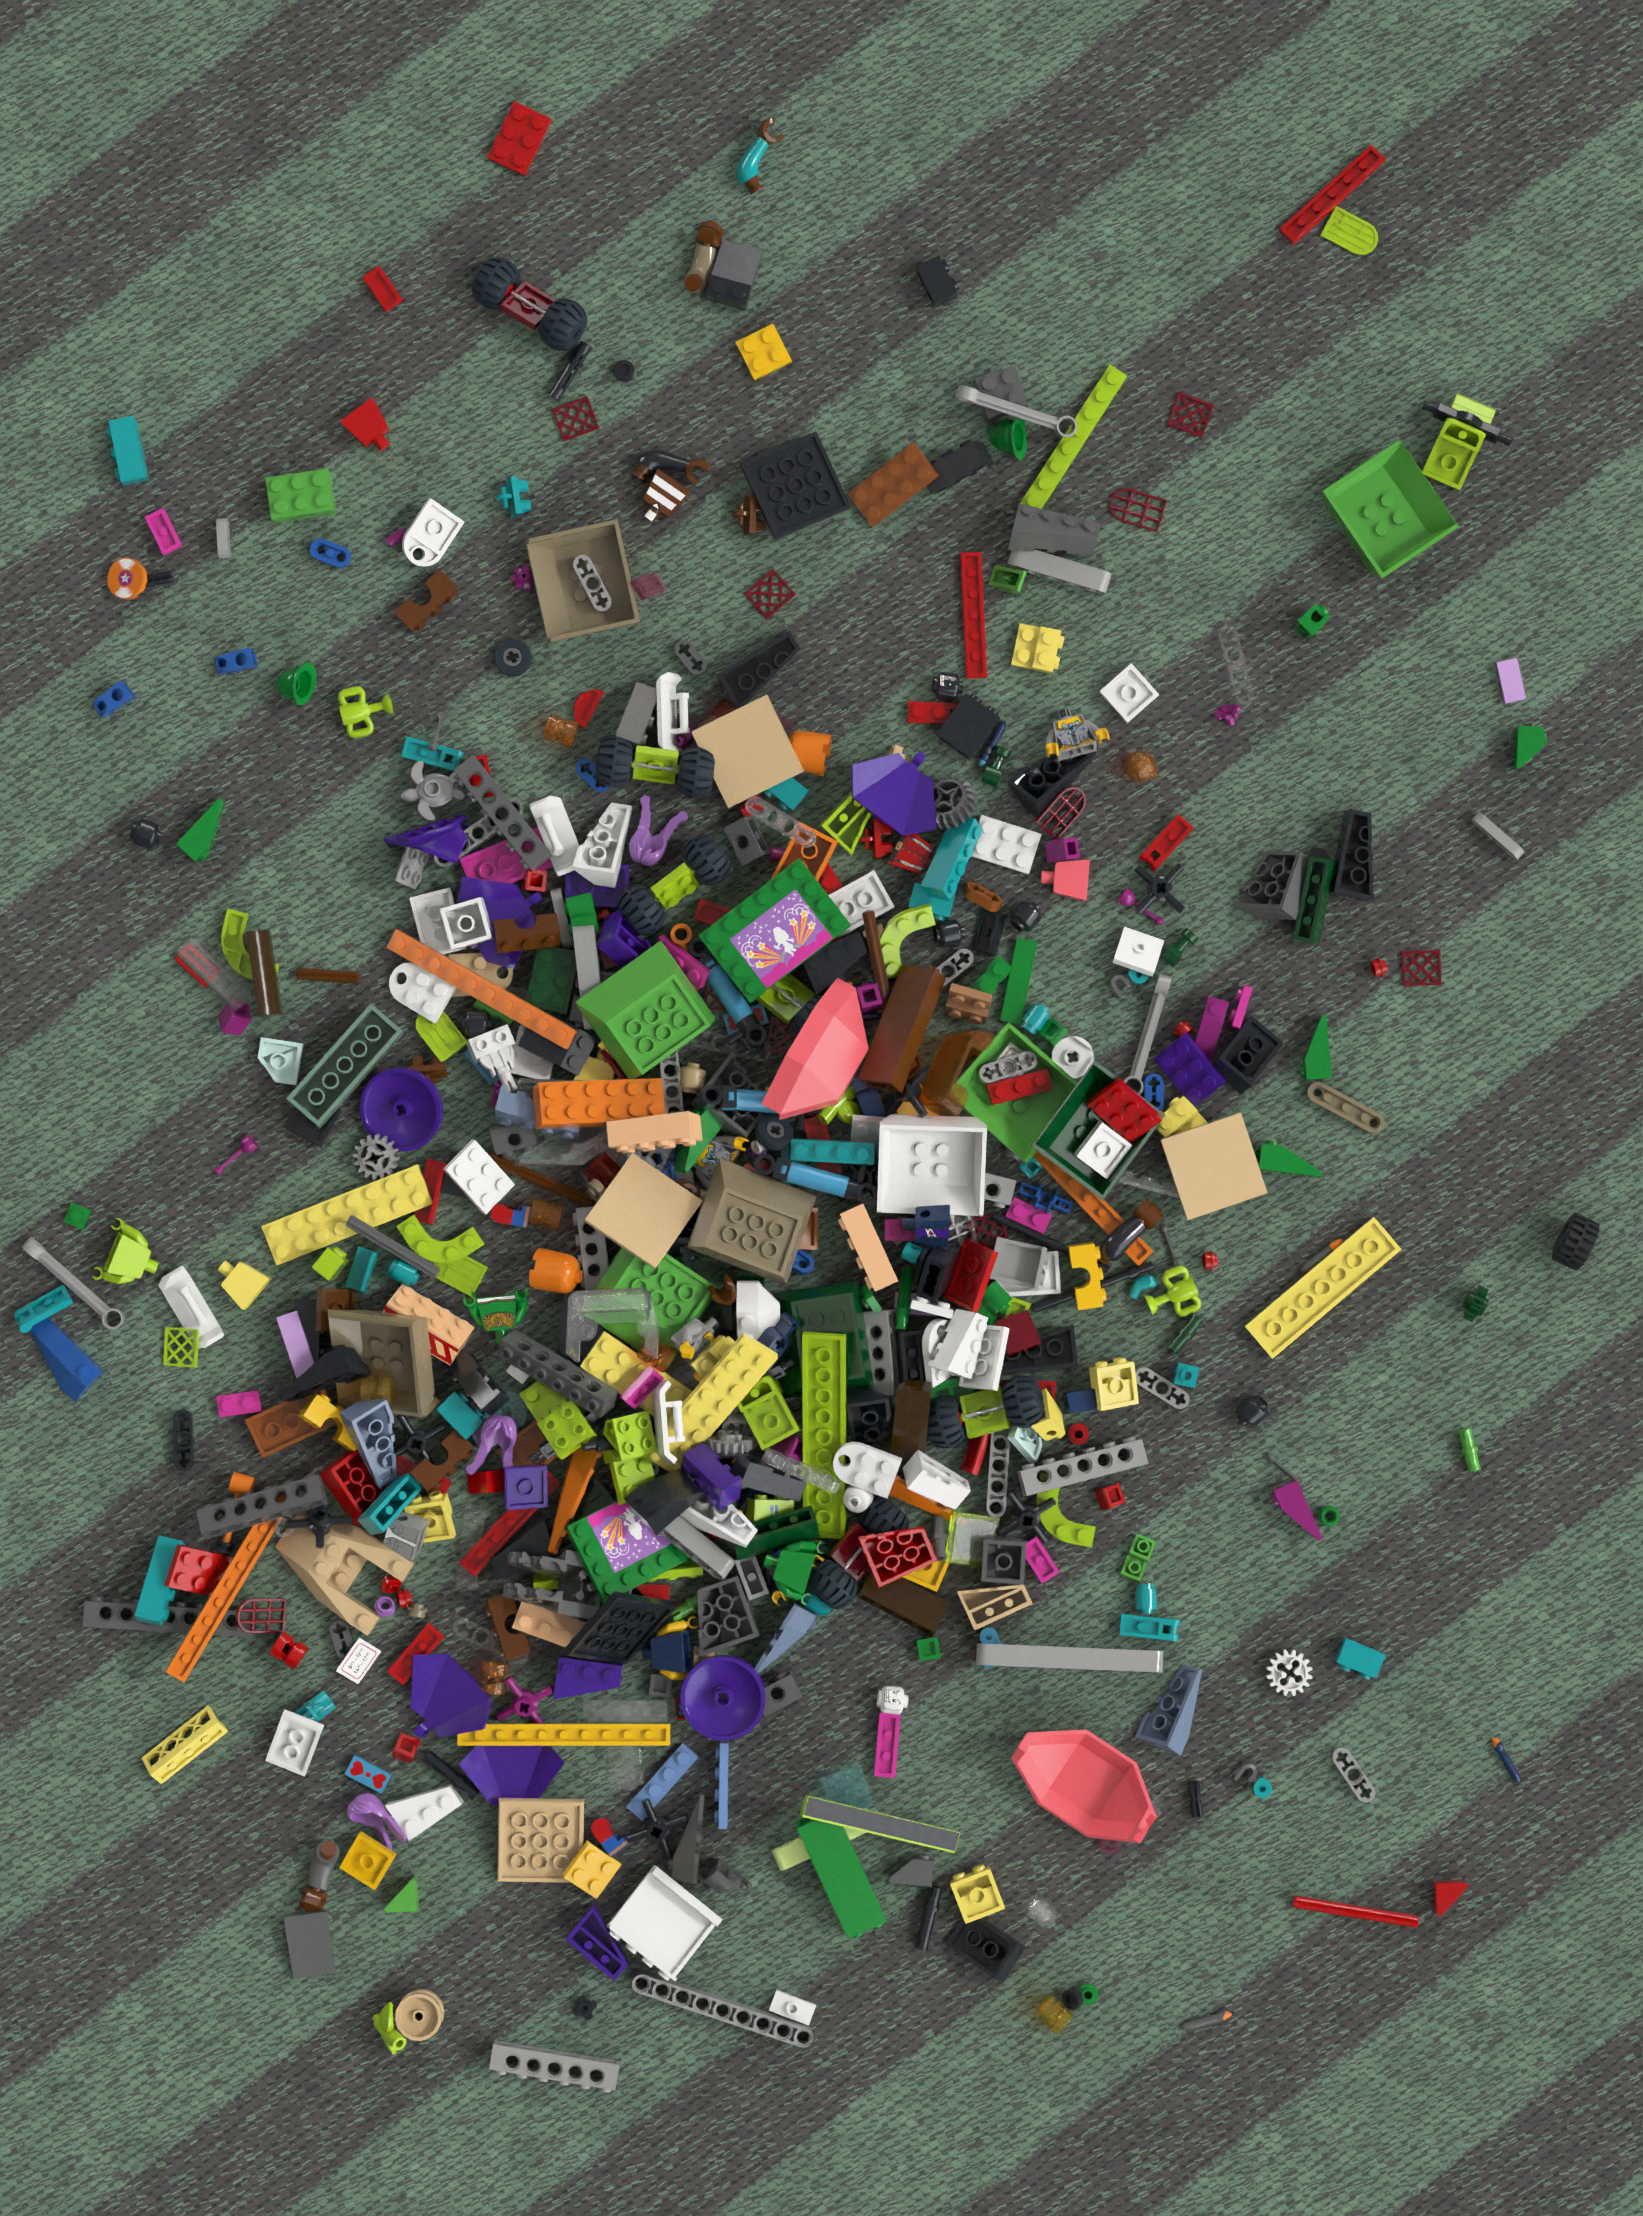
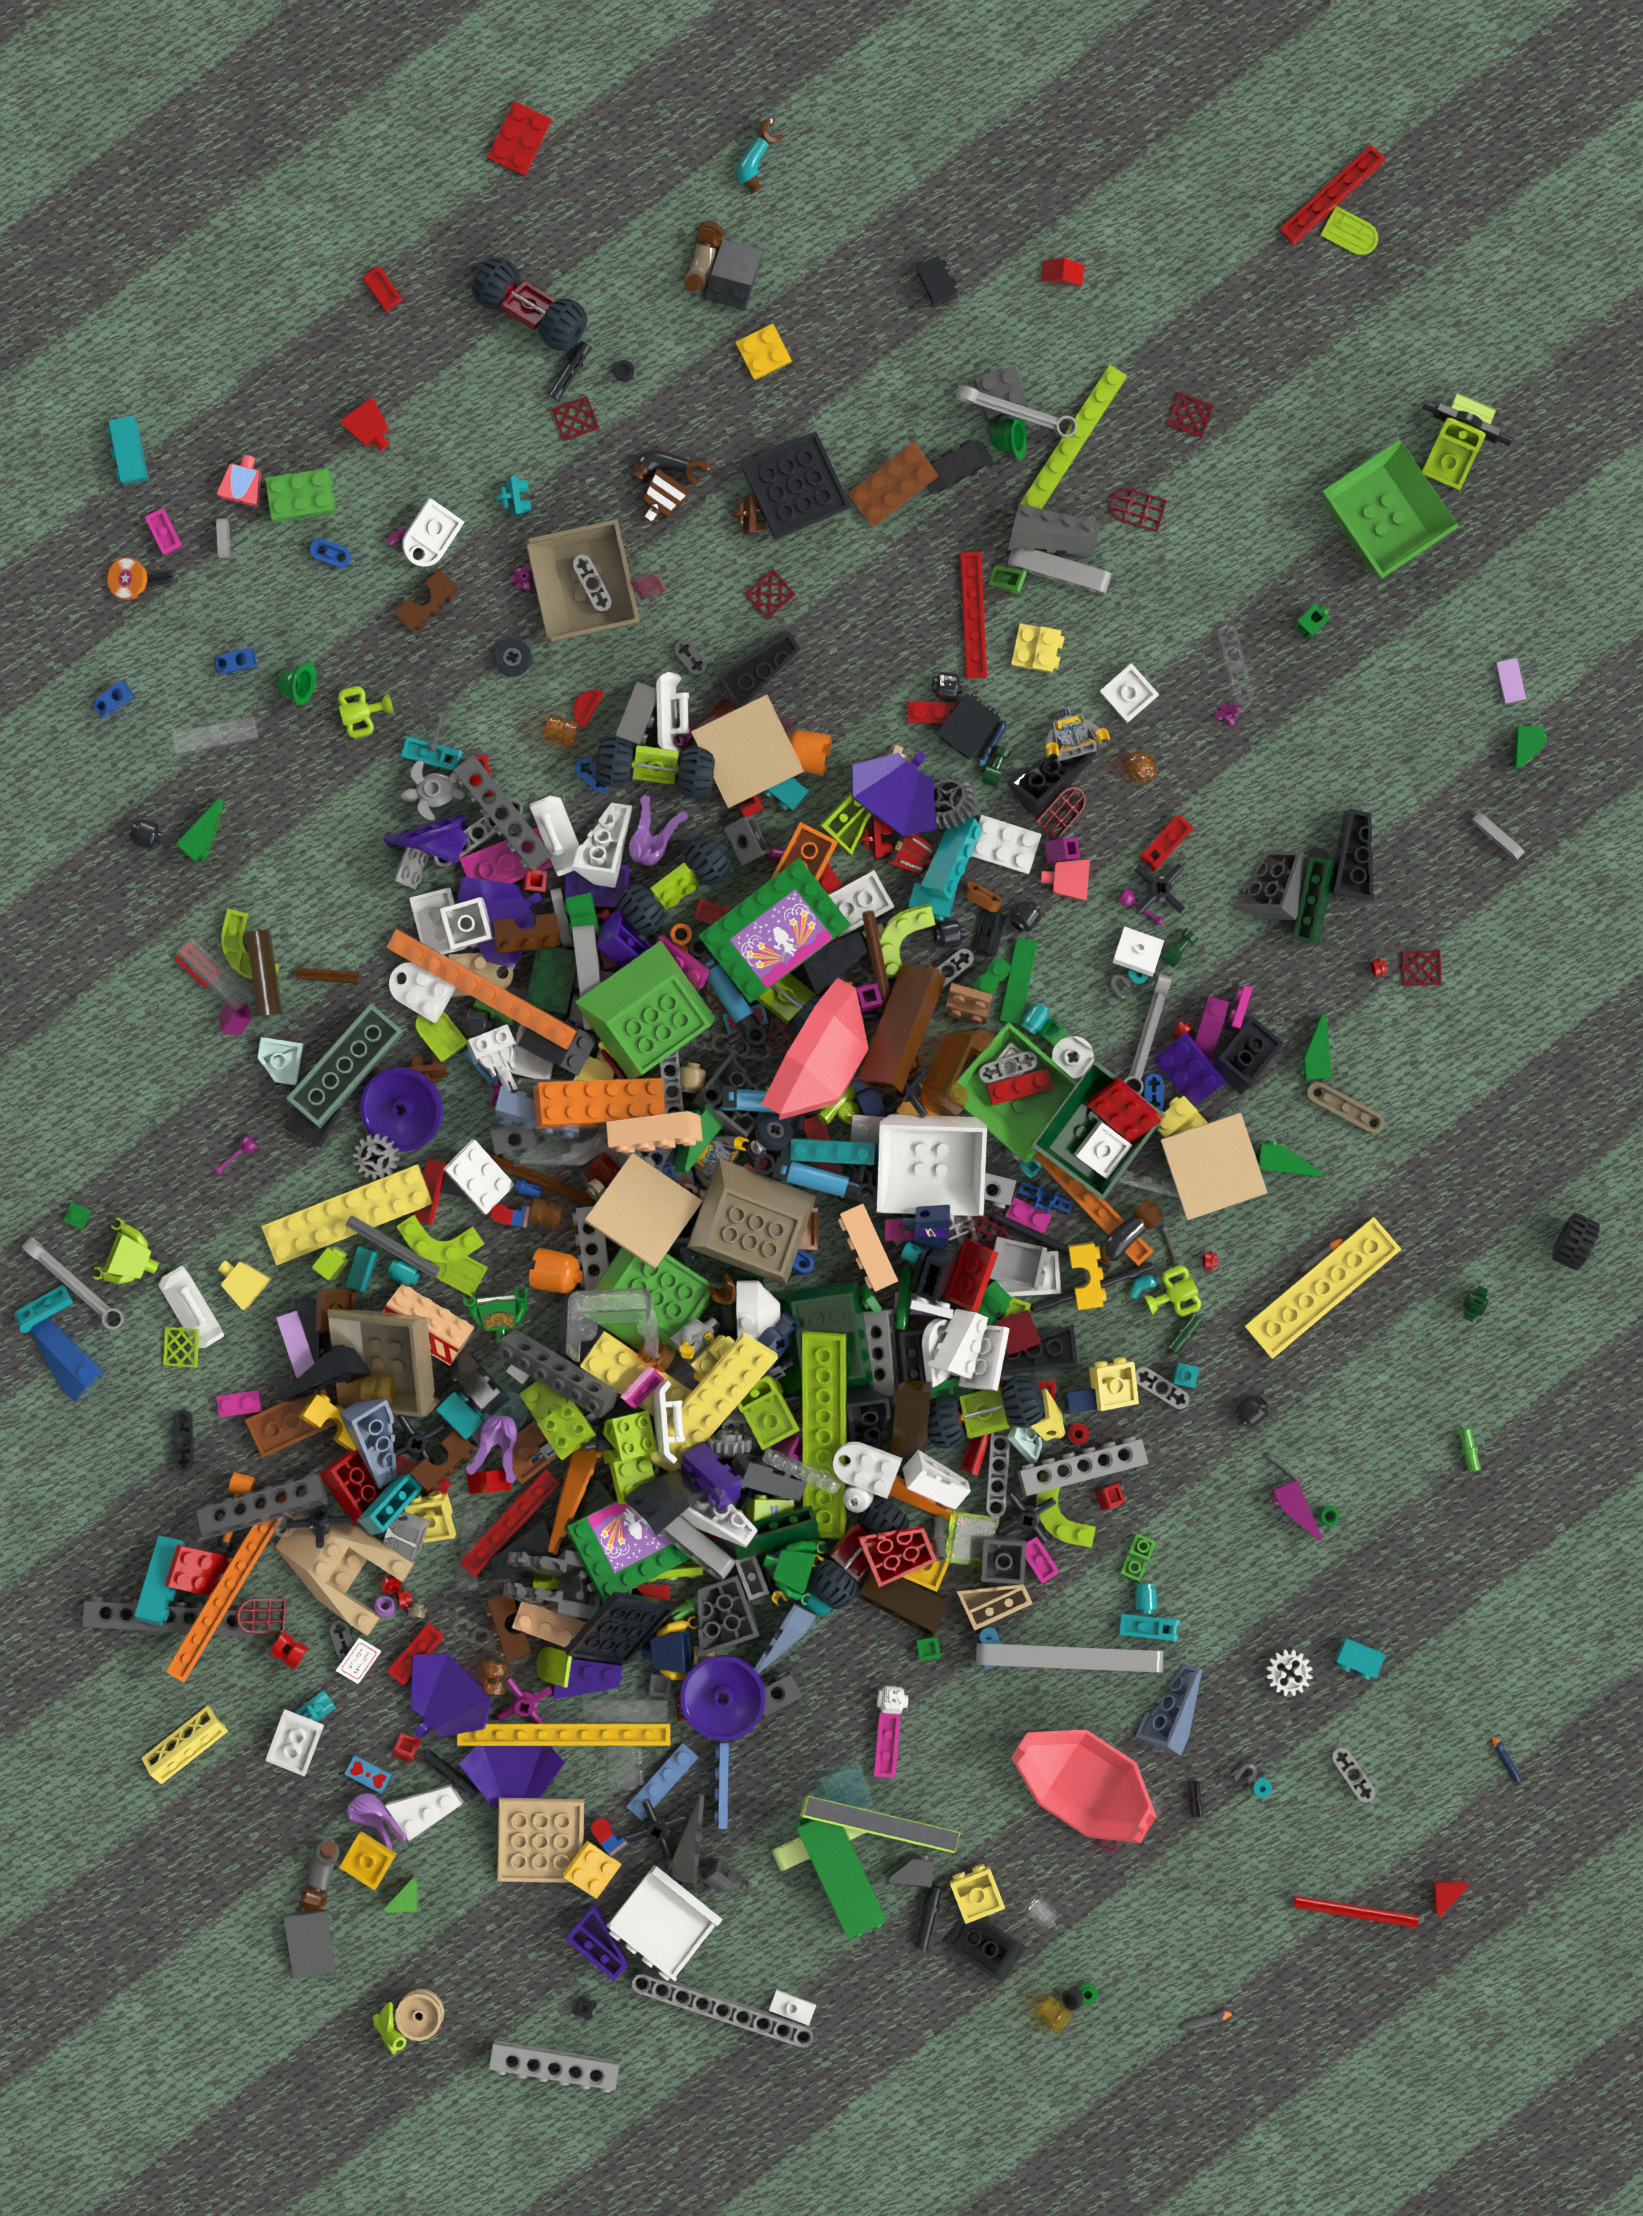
dark purple plate [504,1464,548,1510] -> none
clear beam [745,796,816,848] -> none
none -> clear plate [172,717,259,755]
none -> coral torso [217,455,261,508]
none -> blue pin [514,1179,542,1200]
none -> lime window [536,1647,572,1687]
none -> red slope [1041,258,1085,287]

